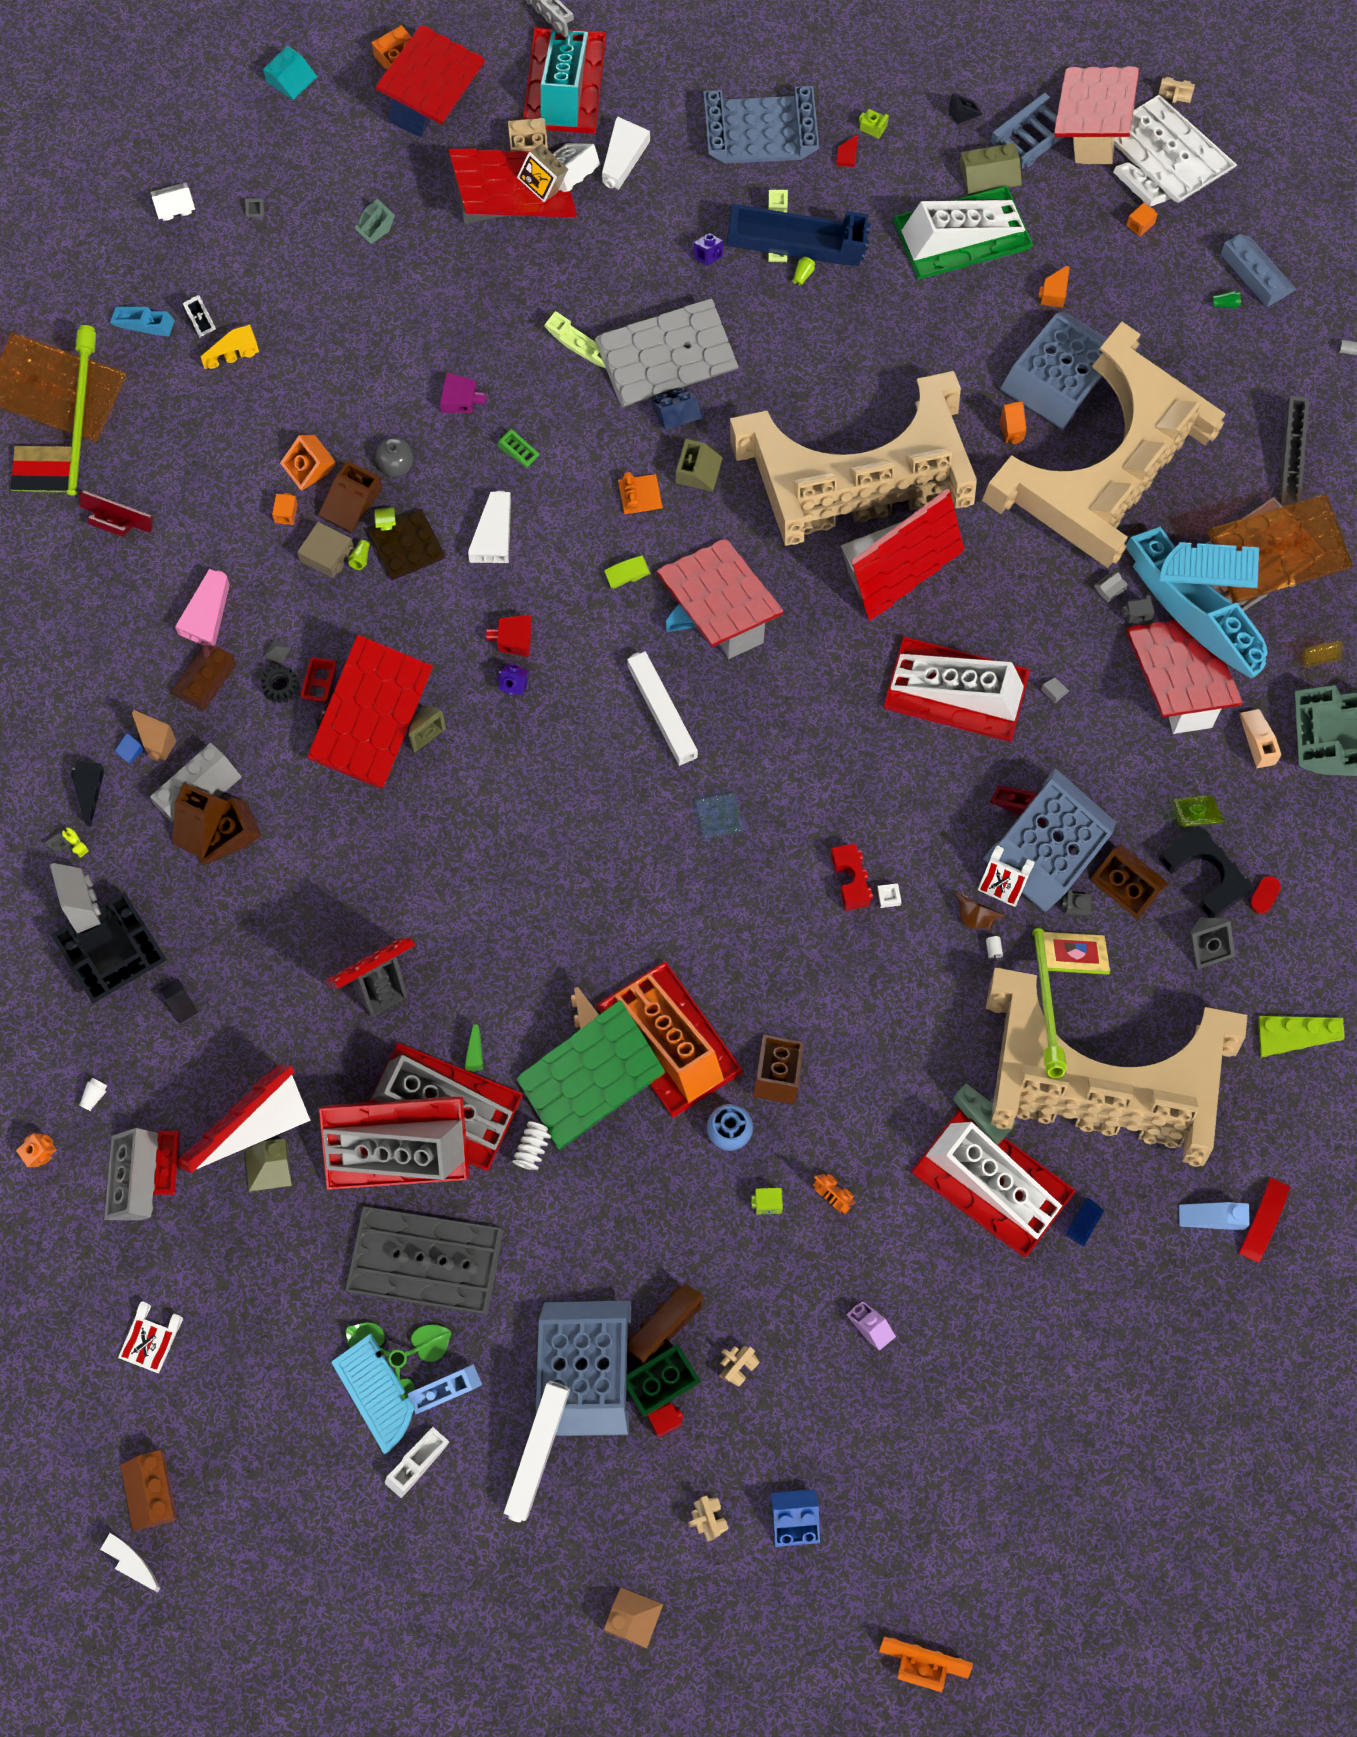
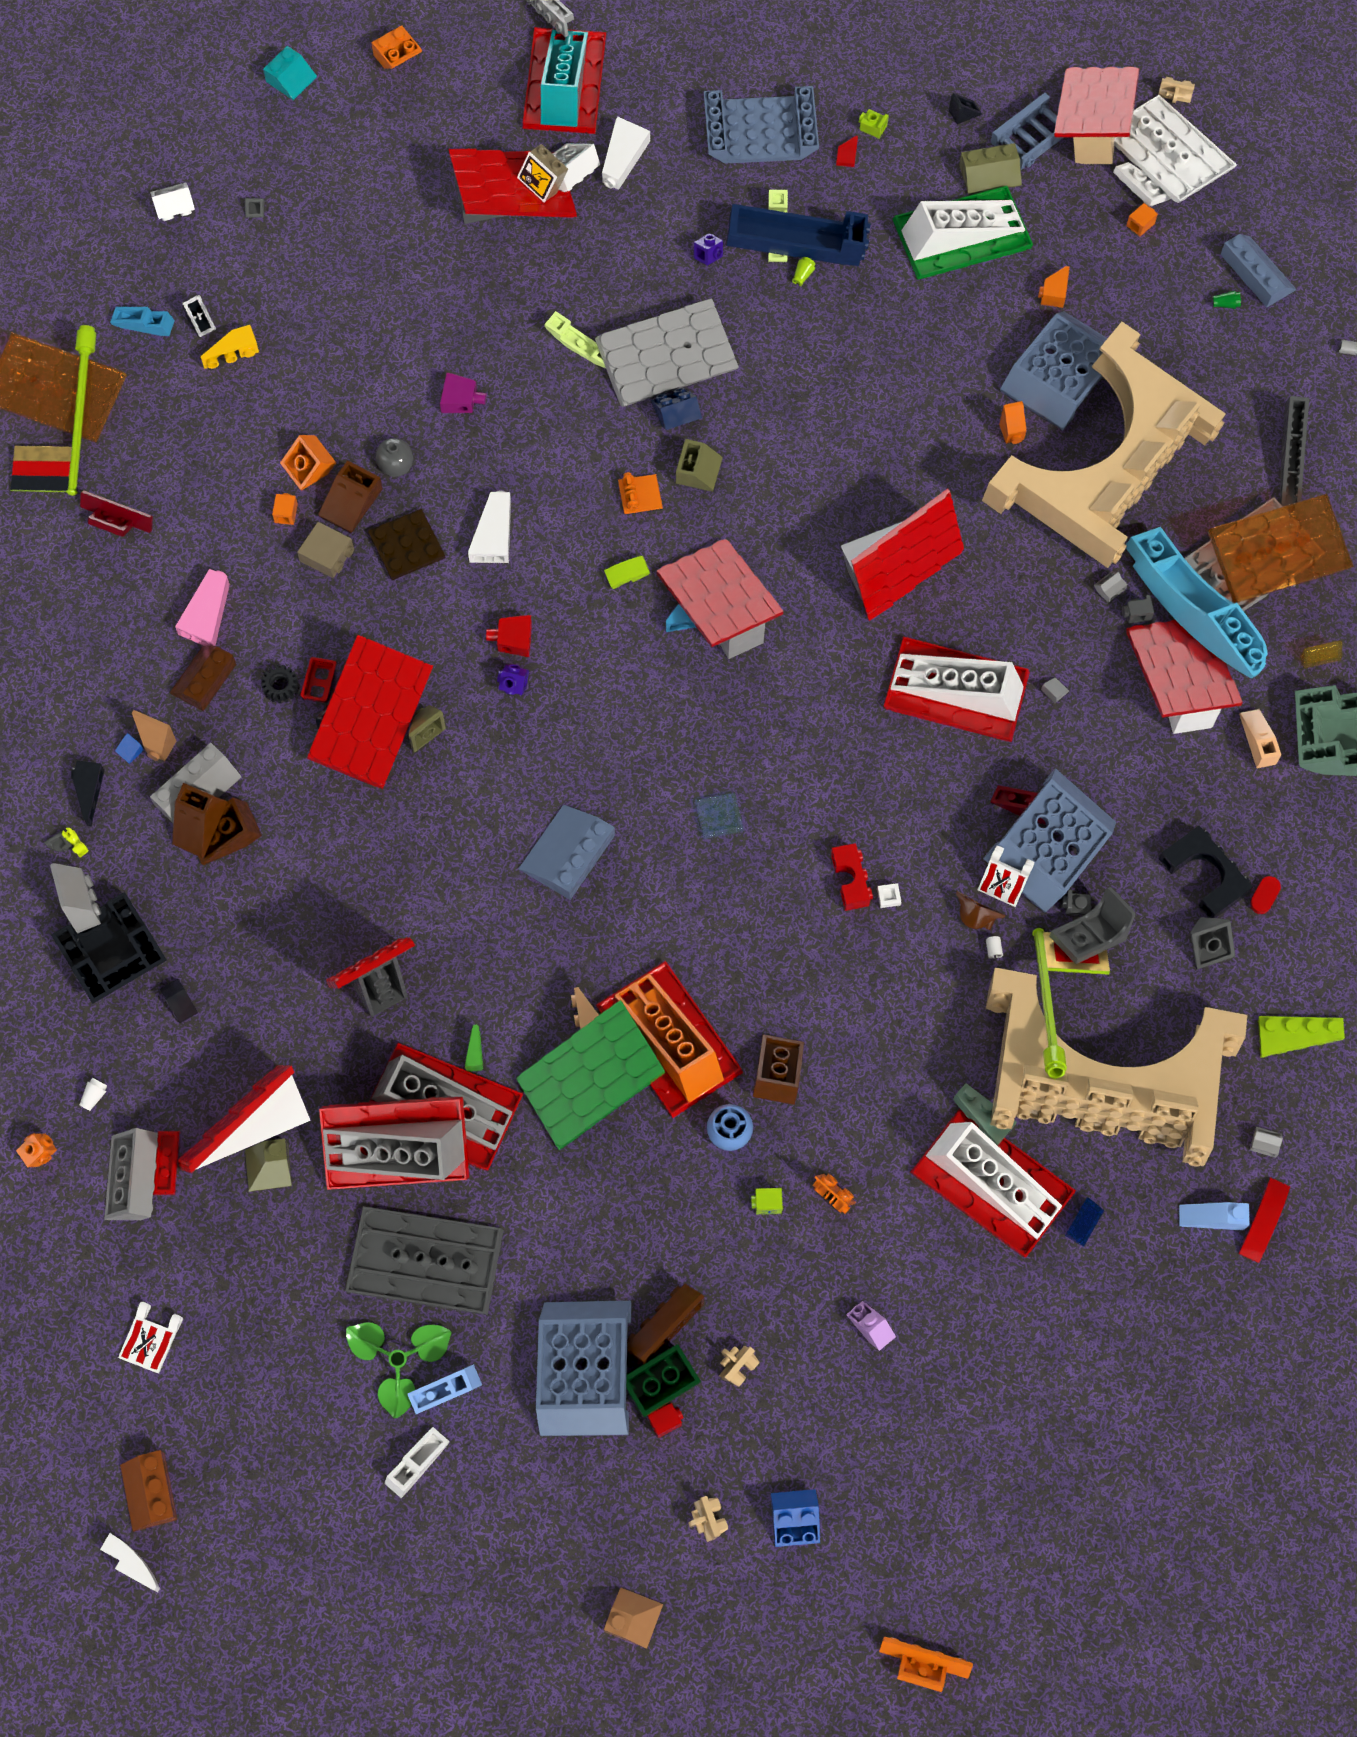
dark grey slope [264,640,291,665] -> none
medium azure piece [331,1334,415,1454] -> none
lime cone [348,540,370,570] -> none
sand green slope [355,199,395,244] -> none
lime slope [375,507,396,531] -> none
red piece [376,25,486,137] -> none
bright green slope [497,429,540,468] -> none
white brick [504,1381,571,1522] -> none
tan slope [508,118,548,151] -> none
white piece [512,1122,551,1170] -> none
white brick [627,651,698,766] -> none
tan arch [730,371,977,546] -> none
reddish brown slope [1090,844,1169,919] -> none
medium azure piece [1159,542,1259,588] -> none
clear neon green slope [1173,795,1223,827] -> none
none -> sand blue slope [519,805,615,900]
none -> dark grey bracket [1049,887,1135,964]
none -> light grey piece [1250,1127,1283,1158]

